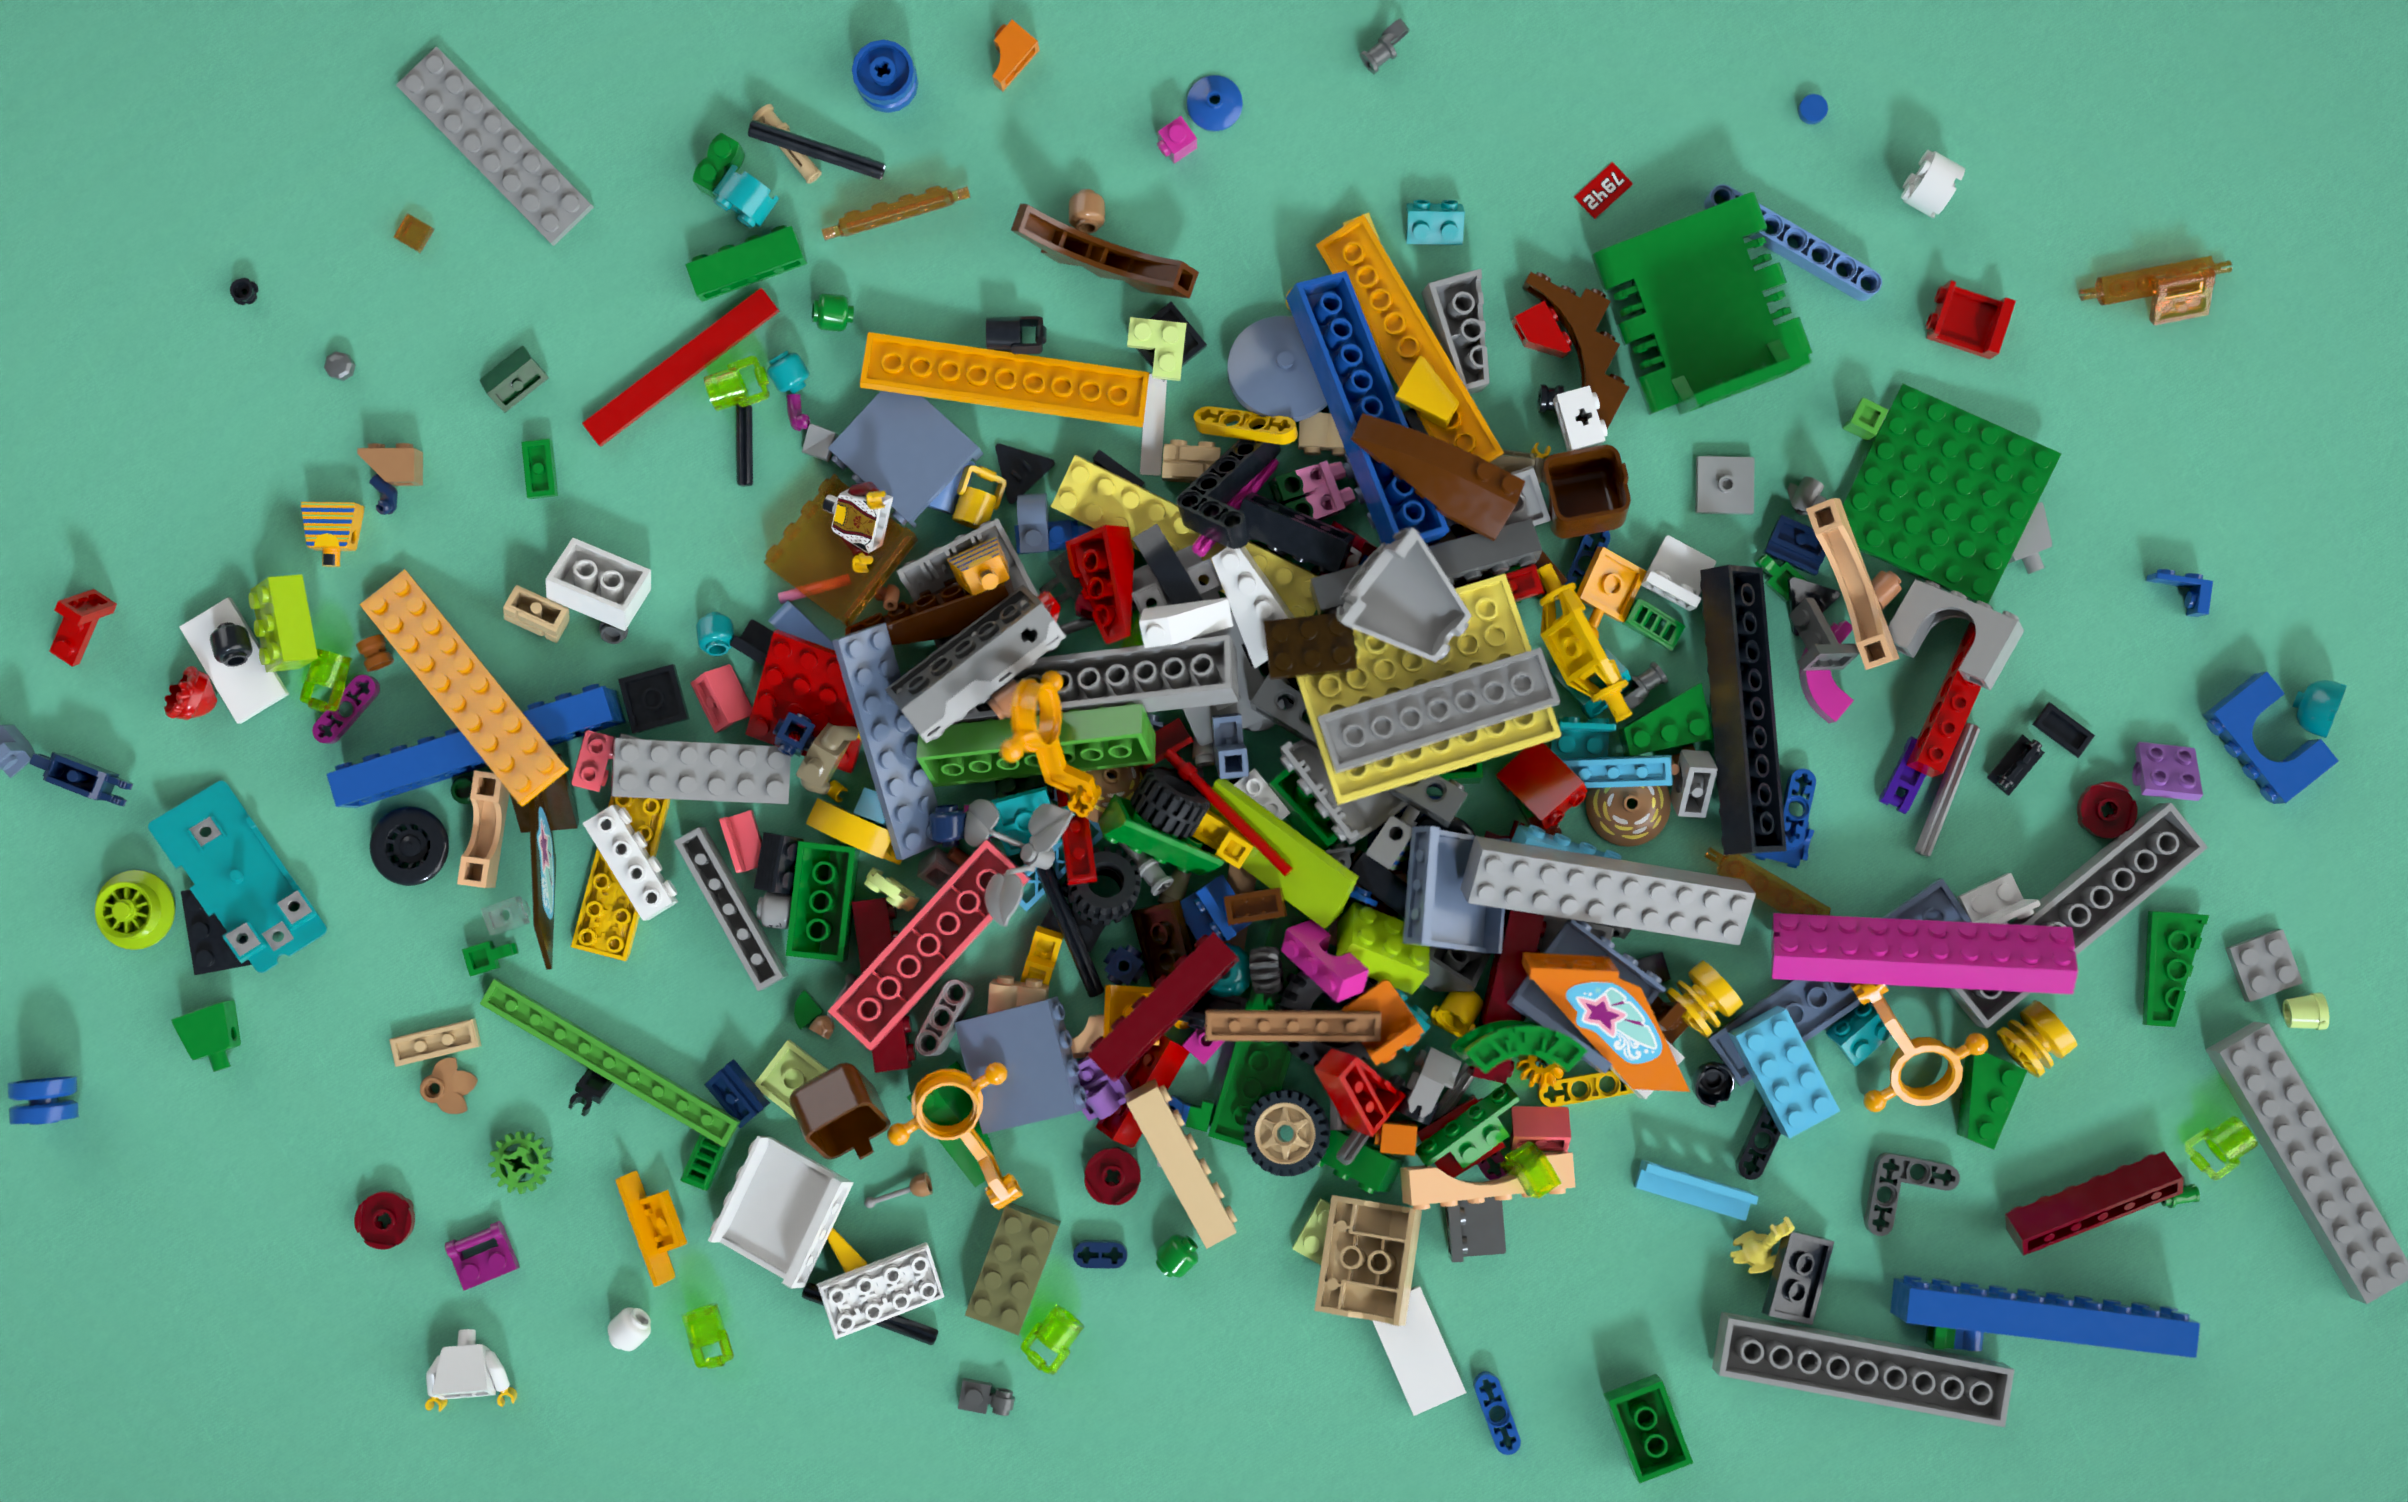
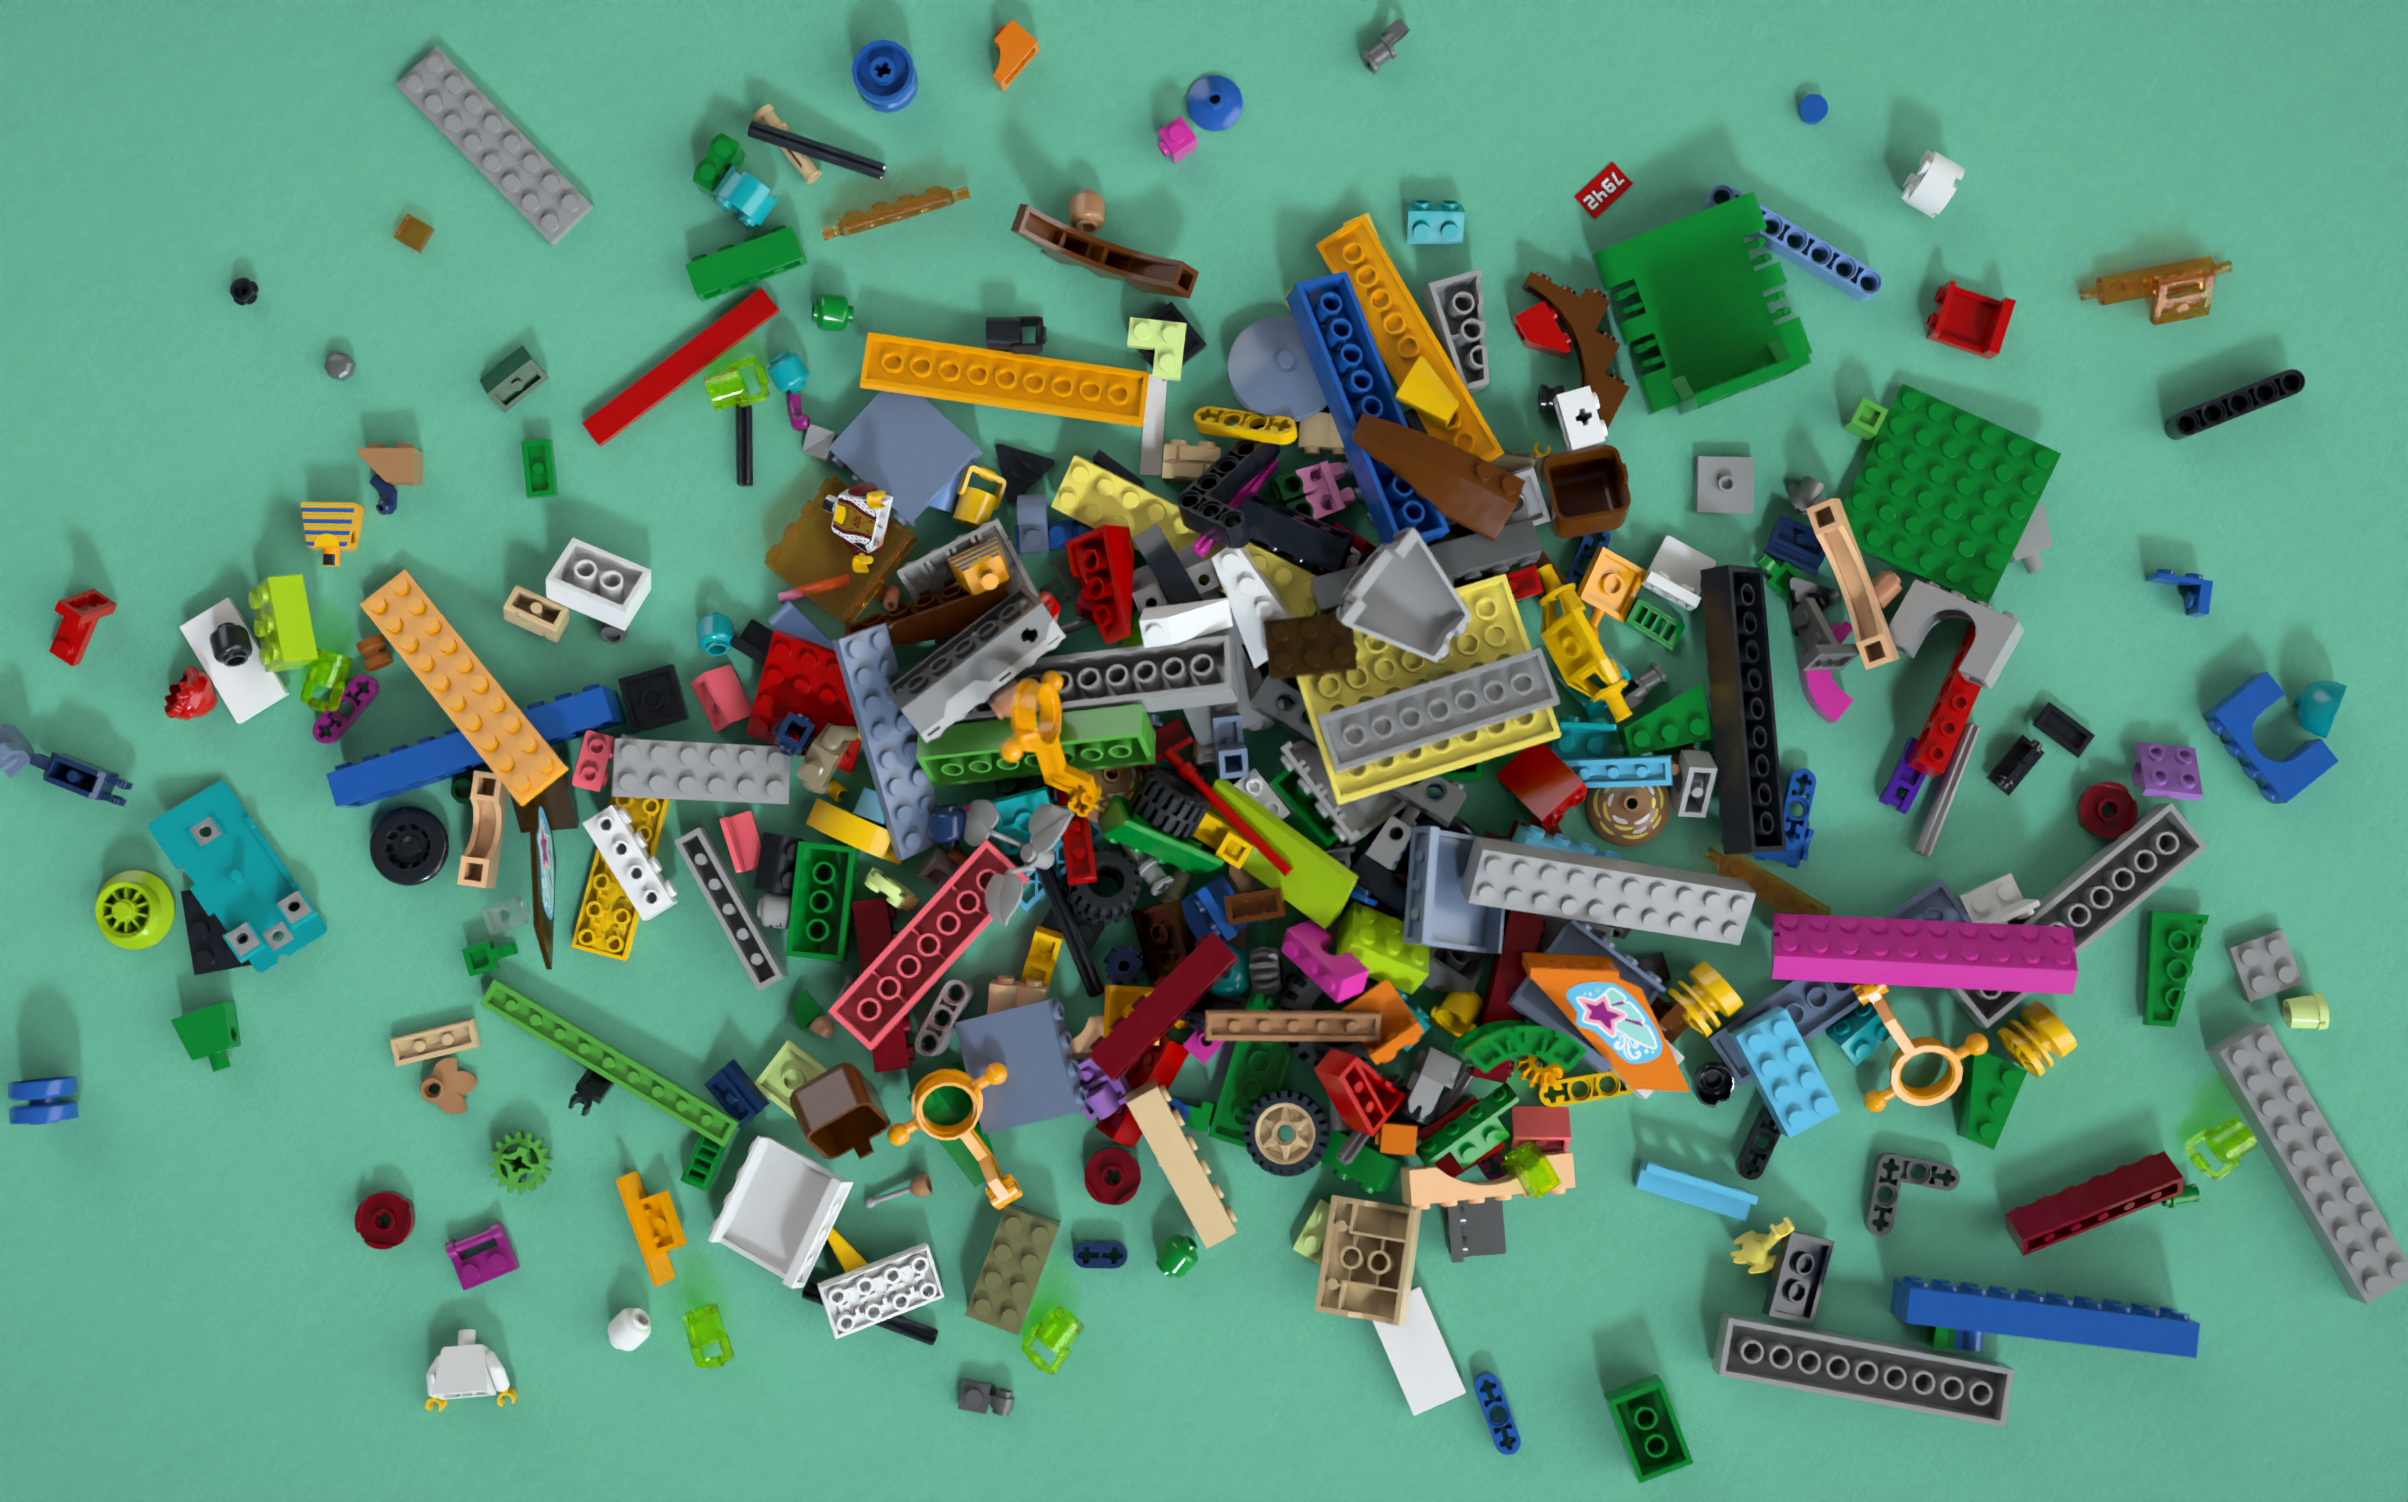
none -> black beam [2164,369,2305,440]

